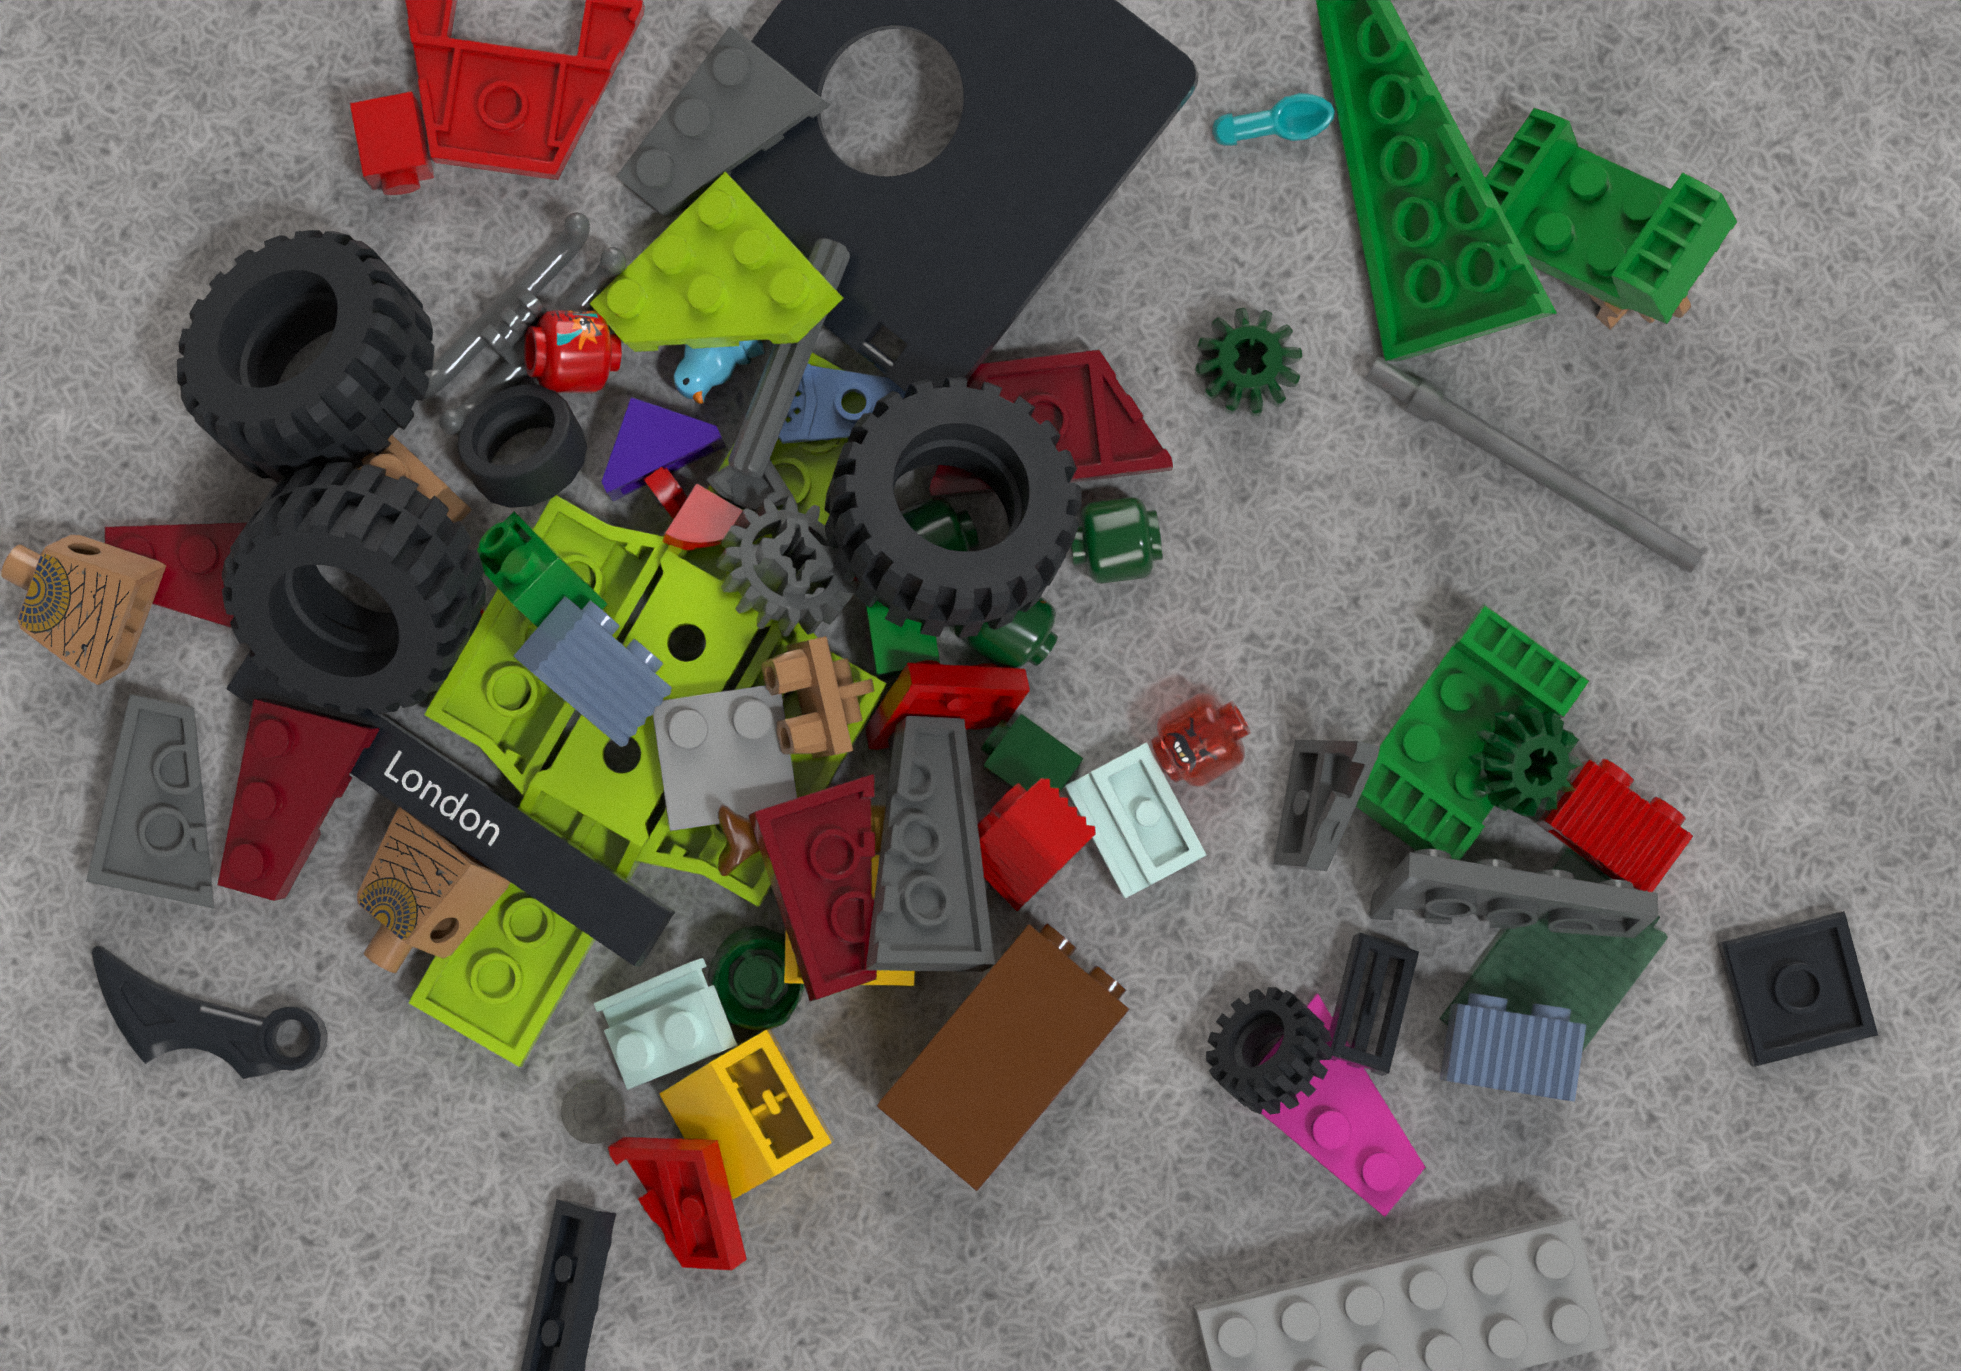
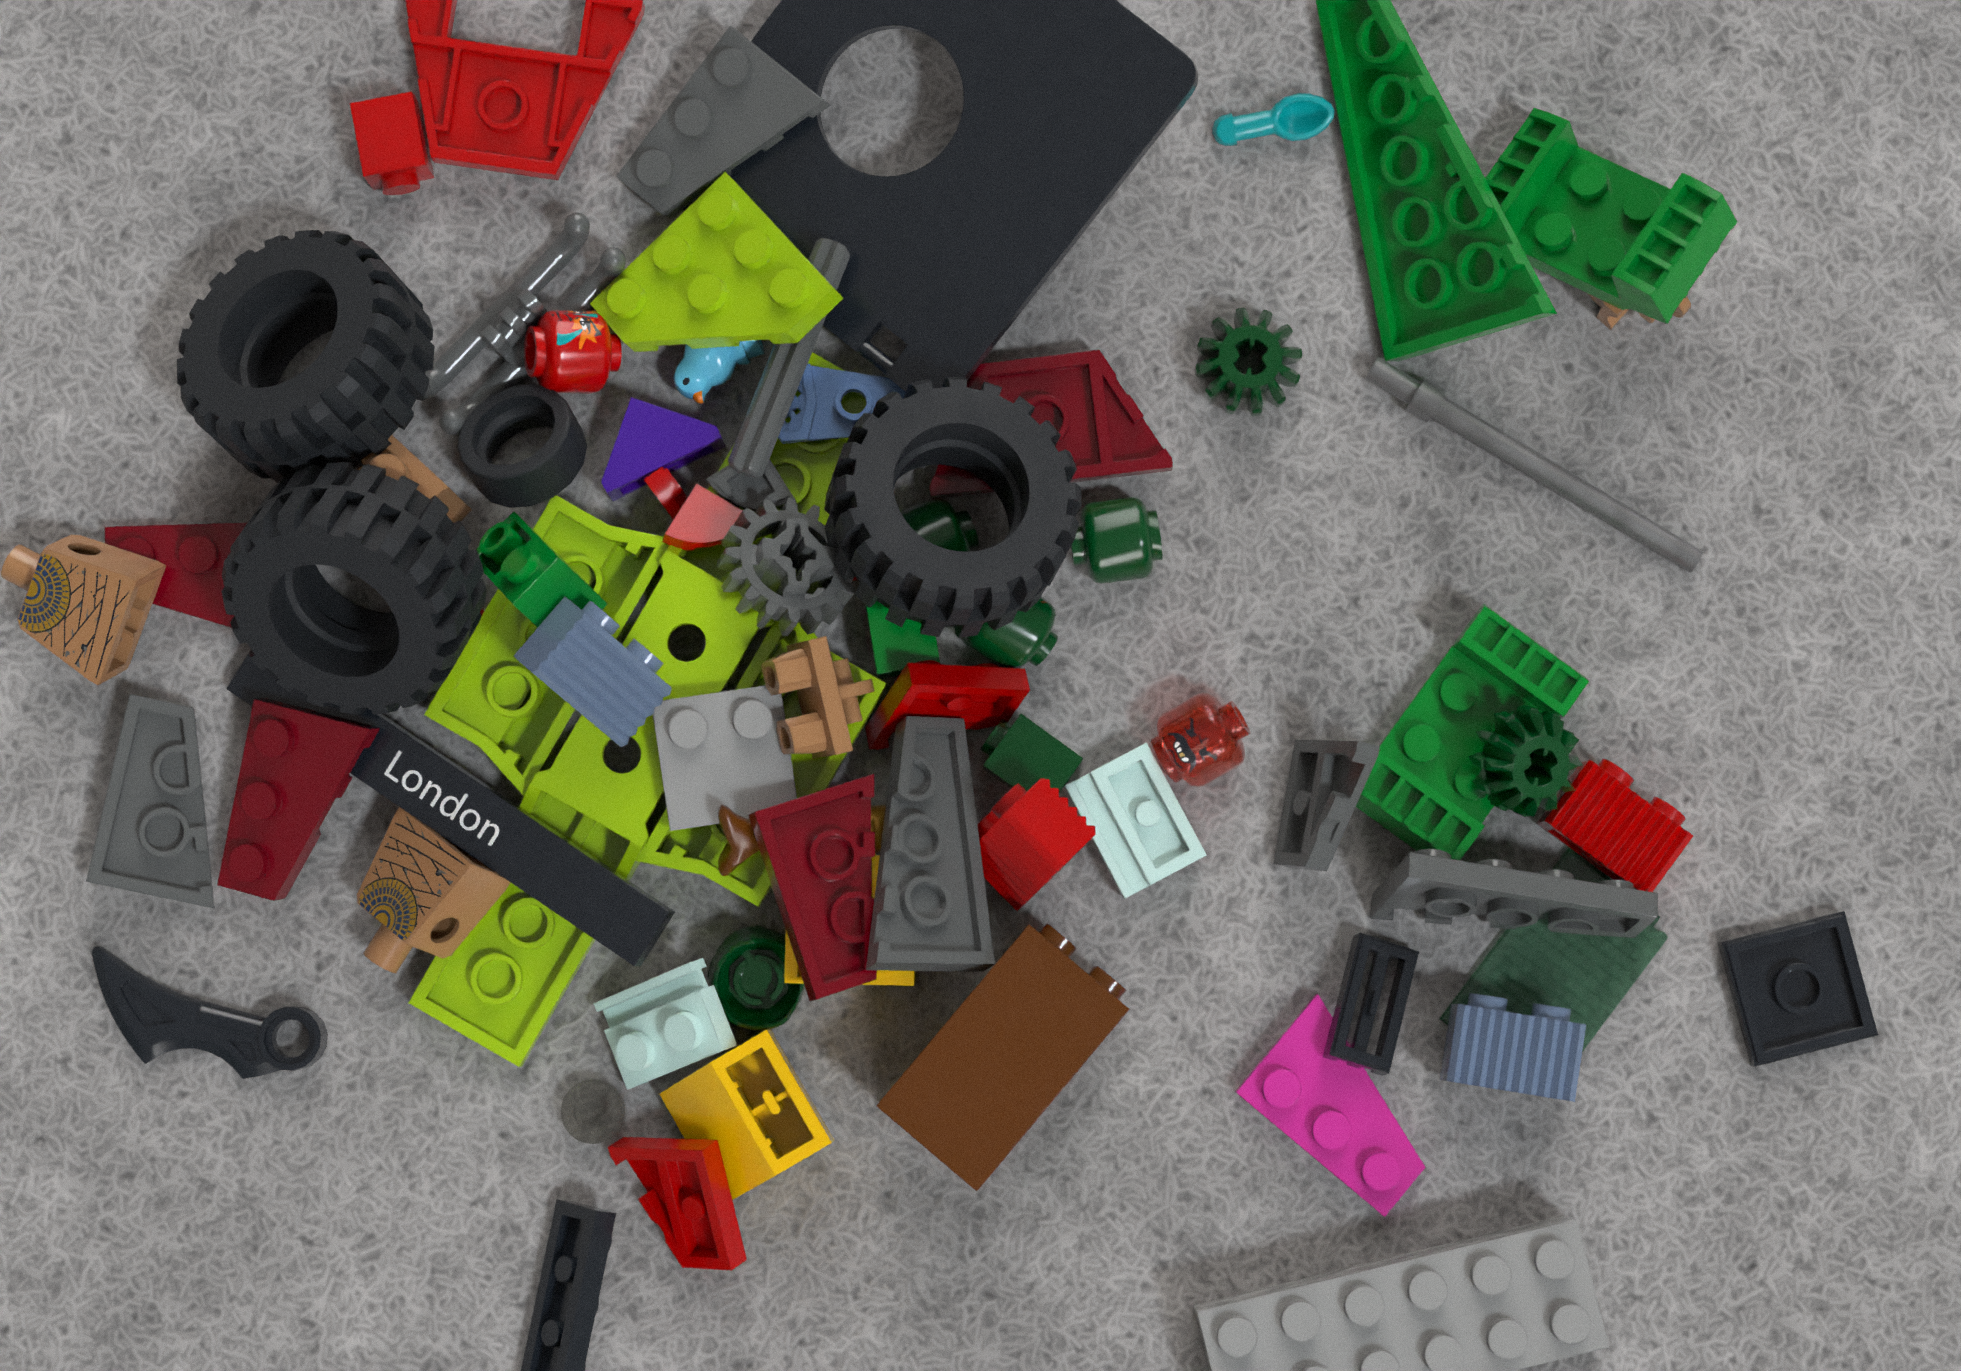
black tyre [1206,987,1333,1115] -> none

